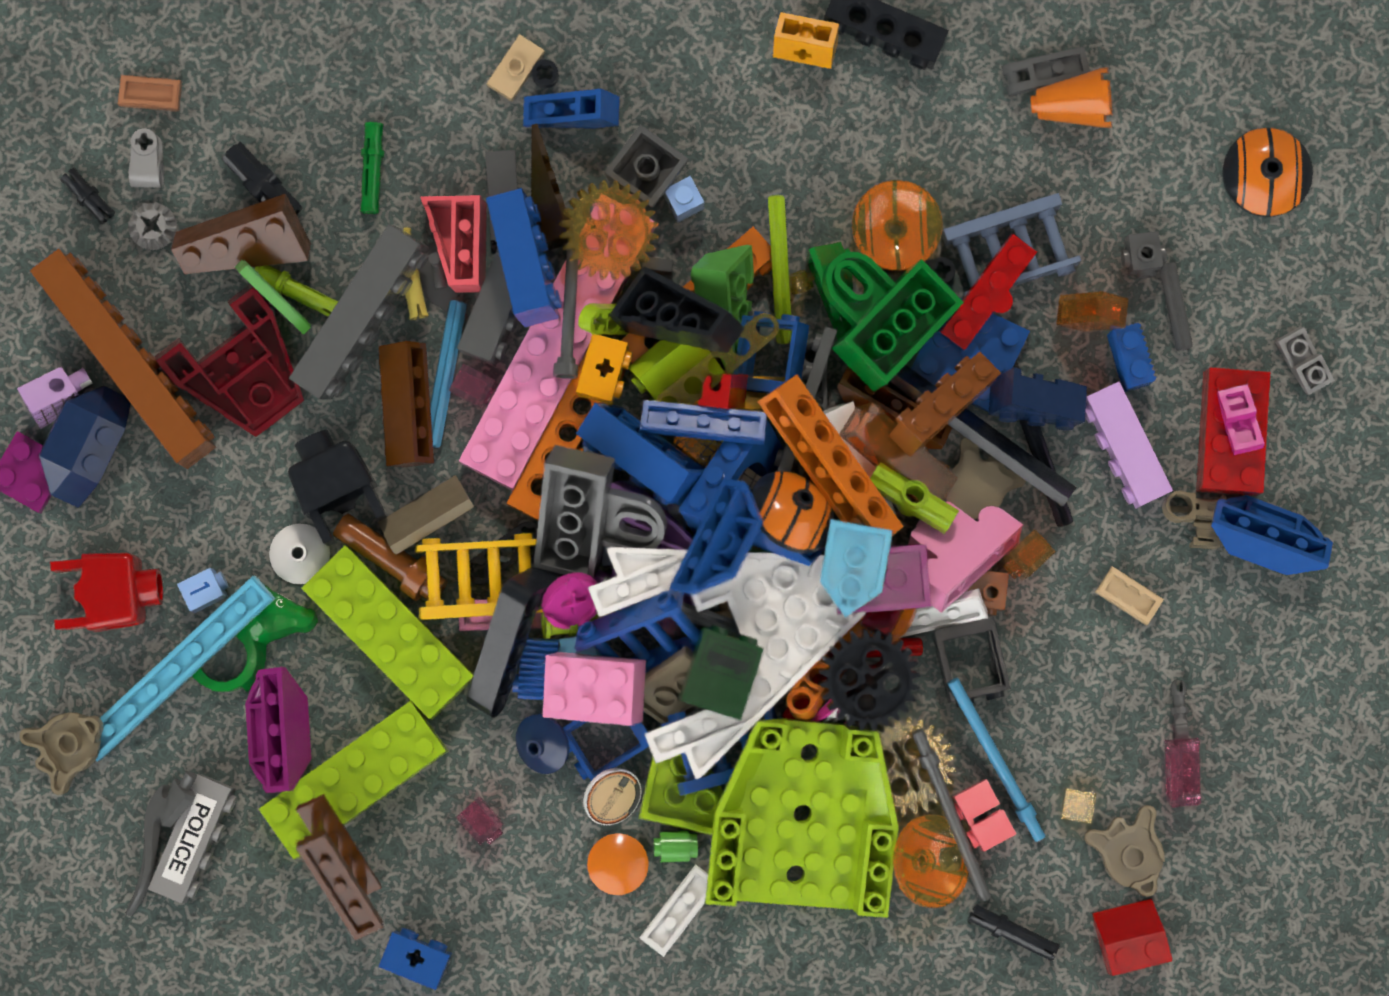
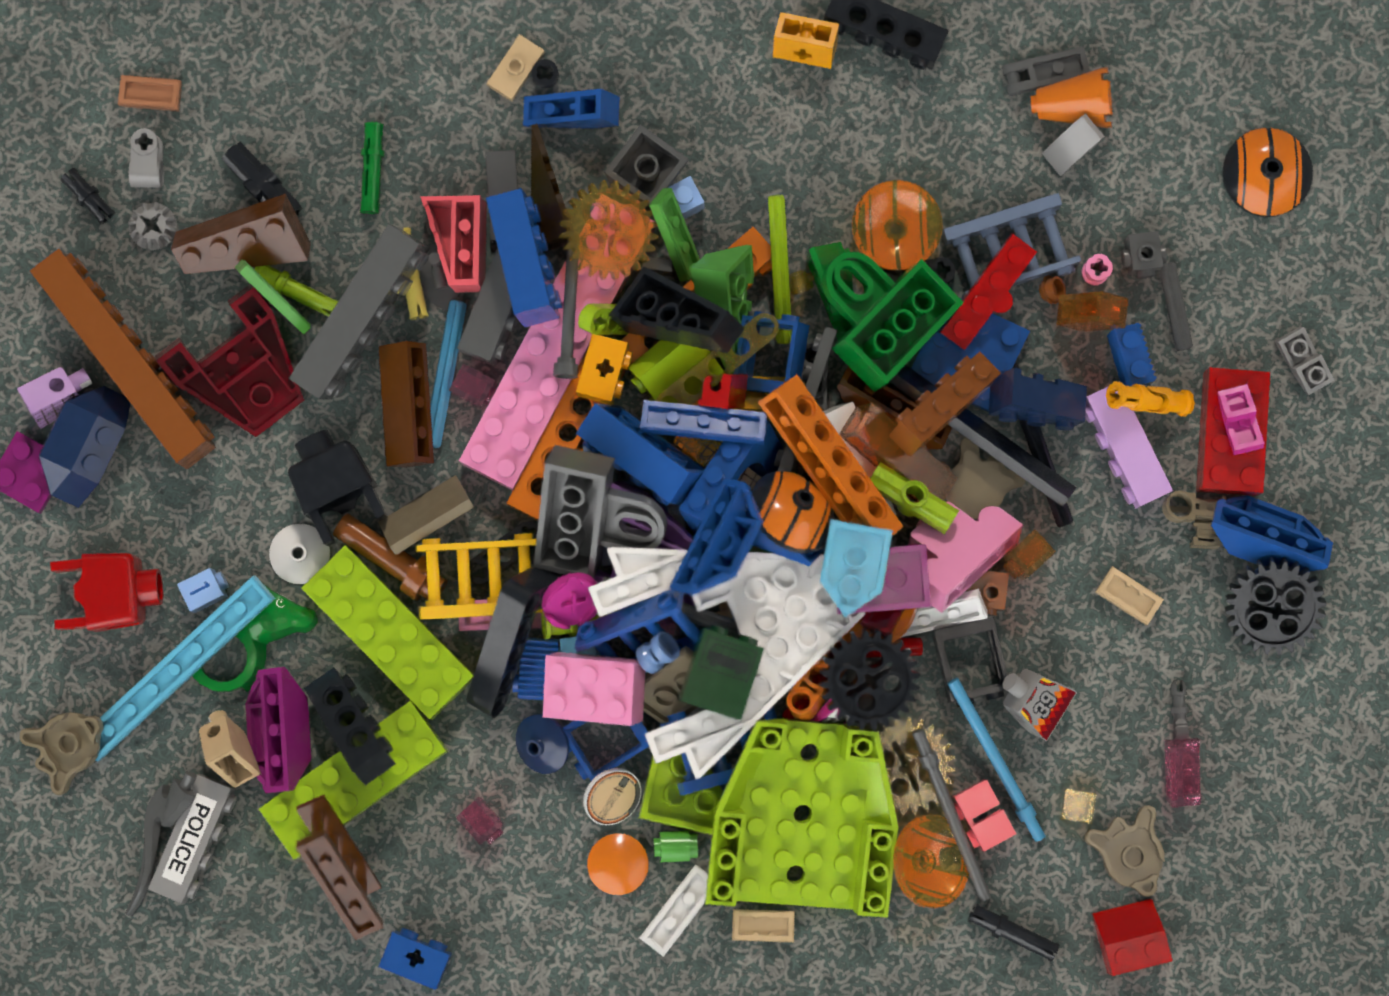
none -> tan torso [199,710,261,788]
none -> black brick [304,667,396,786]
none -> medium blue wheel [636,632,680,674]
none -> bright green tile [649,188,700,281]
none -> tan plate [732,909,795,942]
none -> light grey torso [1003,669,1077,742]
none -> dark orange plate [1039,275,1066,304]
none -> light grey slope [1042,113,1105,176]
none -> bright pink bush [1082,254,1113,286]
none -> light orange piece [1106,381,1195,417]
none -> black gear [1225,557,1327,655]

